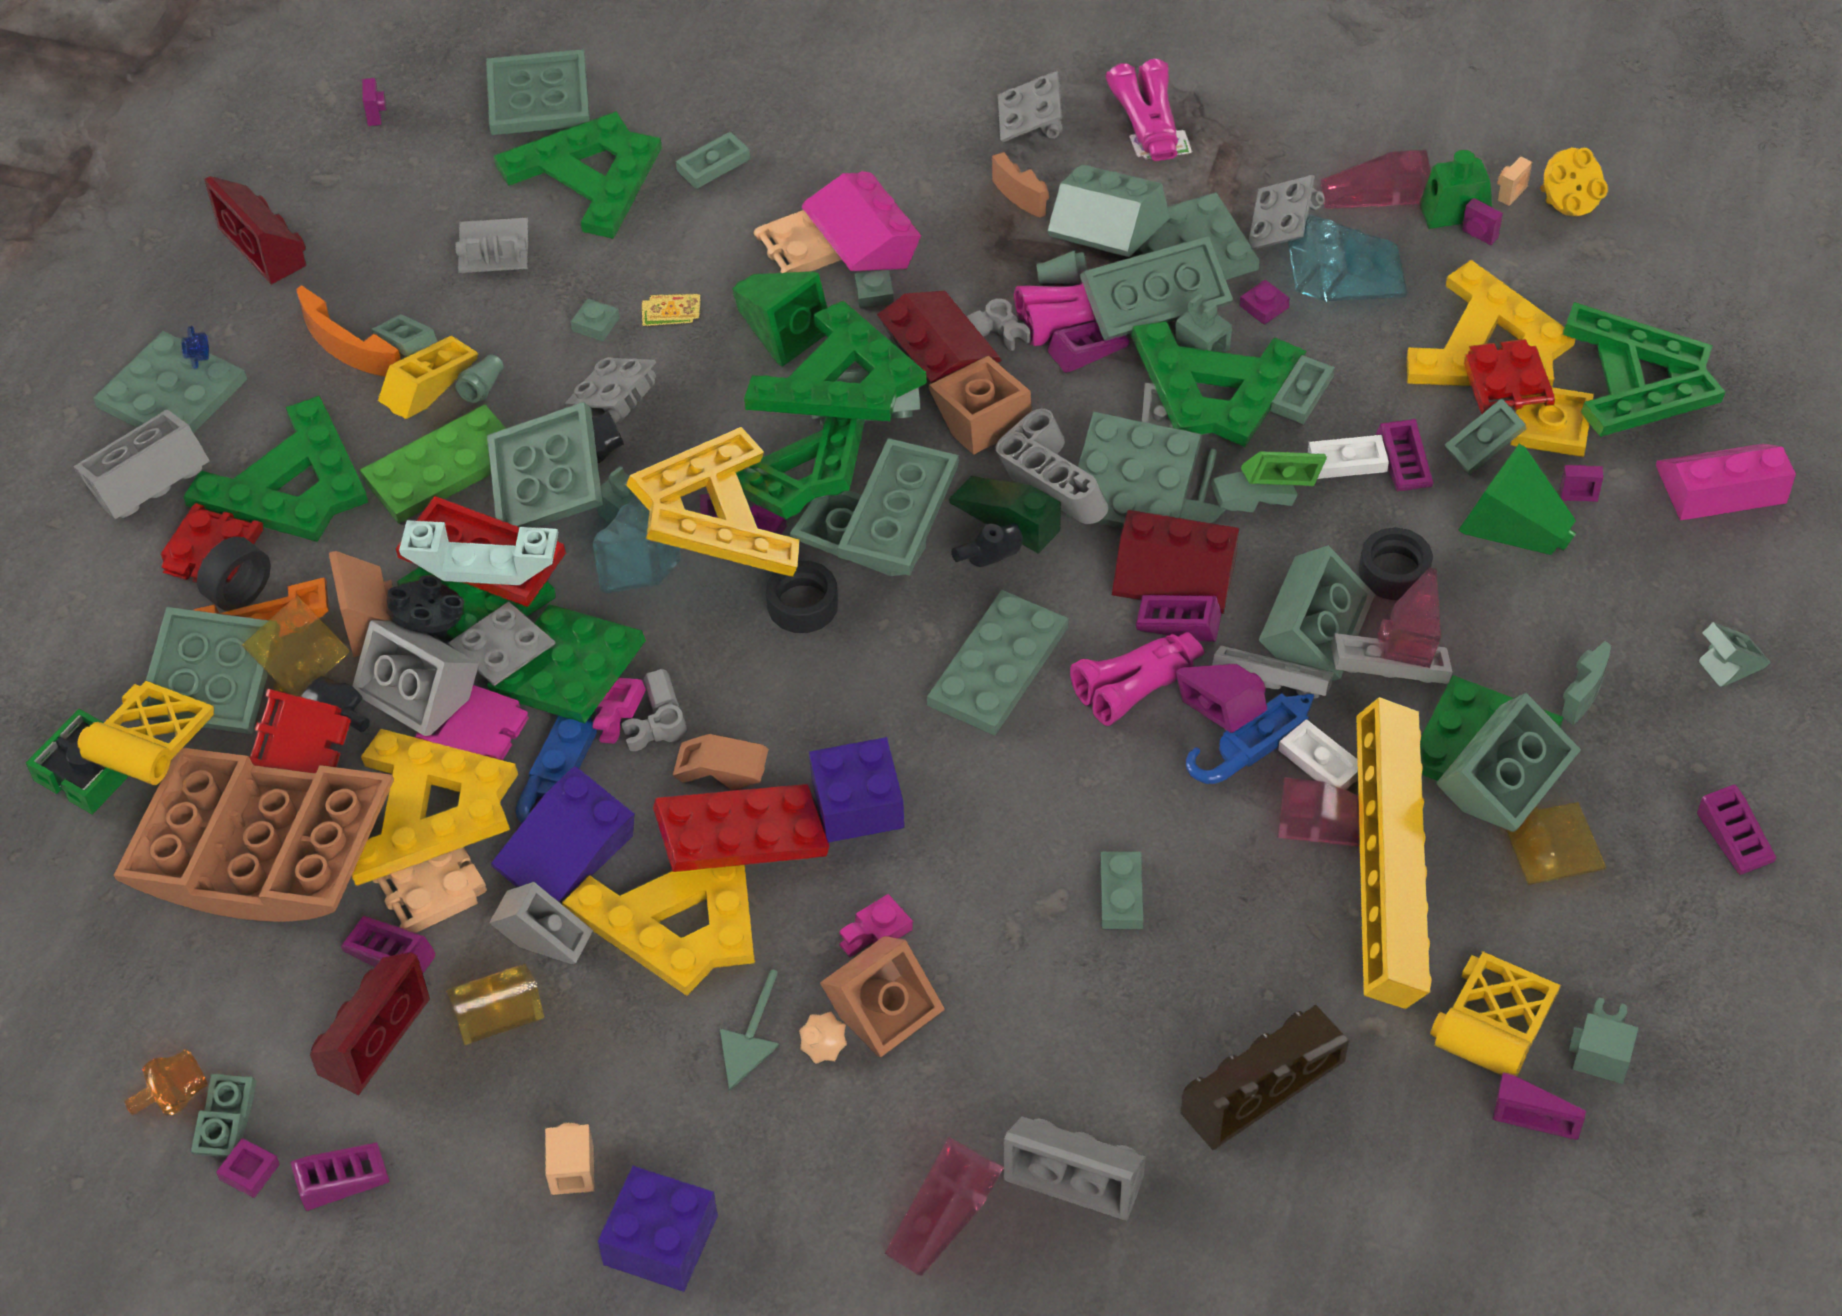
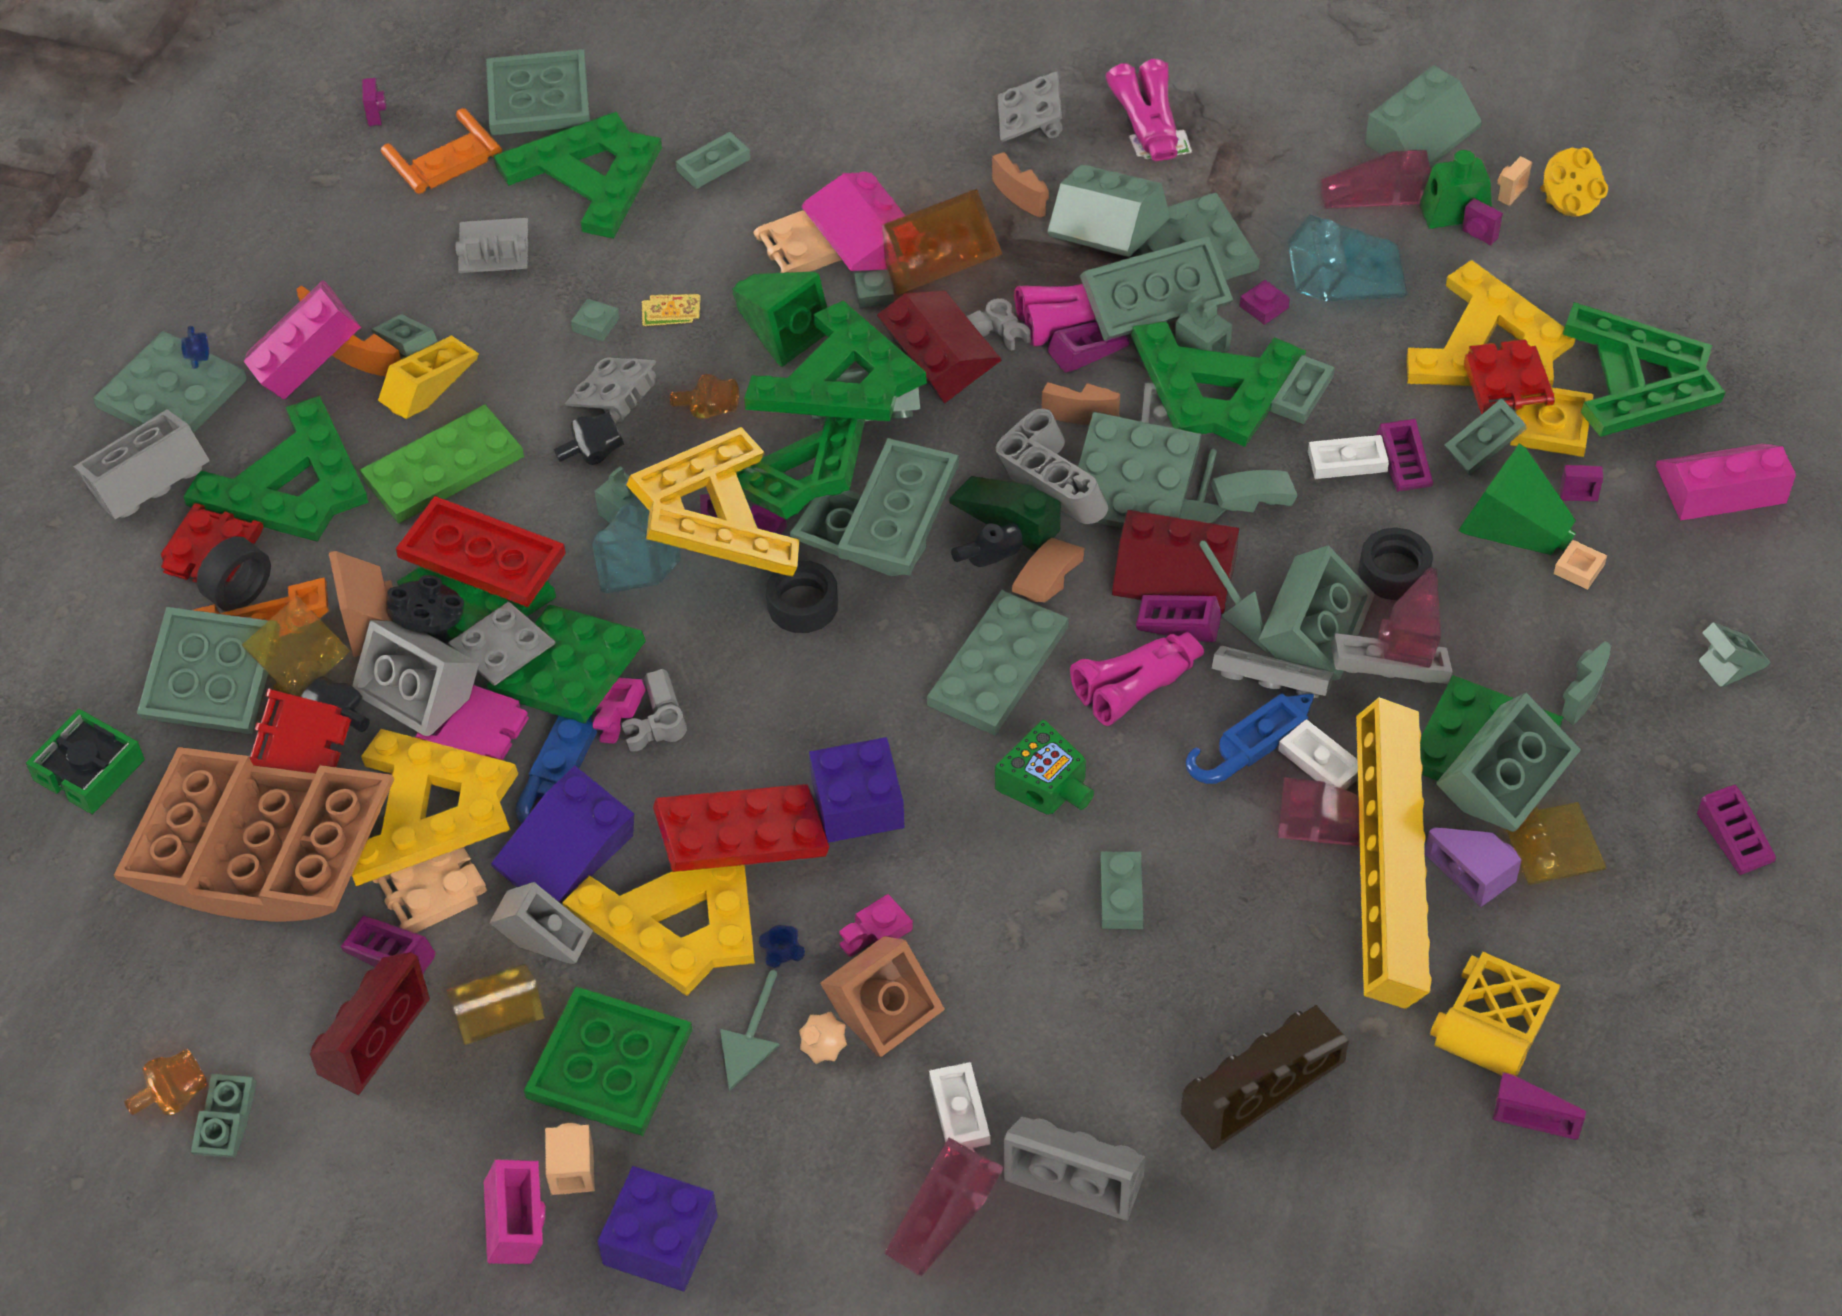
yellow piece [77,681,214,785] -> none
dark red slope [204,176,307,285] -> none
magenta plate [216,1138,280,1199] -> none
magenta slope [290,1142,390,1211] -> none
light aqua slope [399,520,558,585] -> none
sand green cone [456,354,504,403] -> none
sand green plate [487,402,603,528] -> none
nougat slope [672,734,769,791] -> none
nougat slope [929,356,1032,455] -> none
sand green cone [1036,250,1087,285] -> none
magenta slope [1176,664,1268,733] -> none
bright green slope [1241,451,1327,486] -> none
light grey hinge [1248,175,1325,250] -> none
sand green brick [1568,997,1638,1084] -> none
none -> dark pink slope [244,280,361,400]
none -> orange plate [381,108,502,194]
none -> dark pink brick [484,1160,545,1264]
none -> green plate [524,986,693,1136]
none -> clear orange piece [670,374,740,419]
none -> clear blue plate [759,925,805,968]
none -> clear orange slope [882,189,1003,296]
none -> white plate [929,1062,990,1153]
none -> green torso [995,720,1094,815]
none -> nougat slope [1012,538,1084,603]
none -> nougat slope [1042,382,1120,425]
none -> sand green piece [1200,541,1269,653]
none -> sand green slope [1365,65,1482,177]
none -> medium lavender slope [1424,827,1522,907]
none -> light nougat plate [1554,540,1607,590]

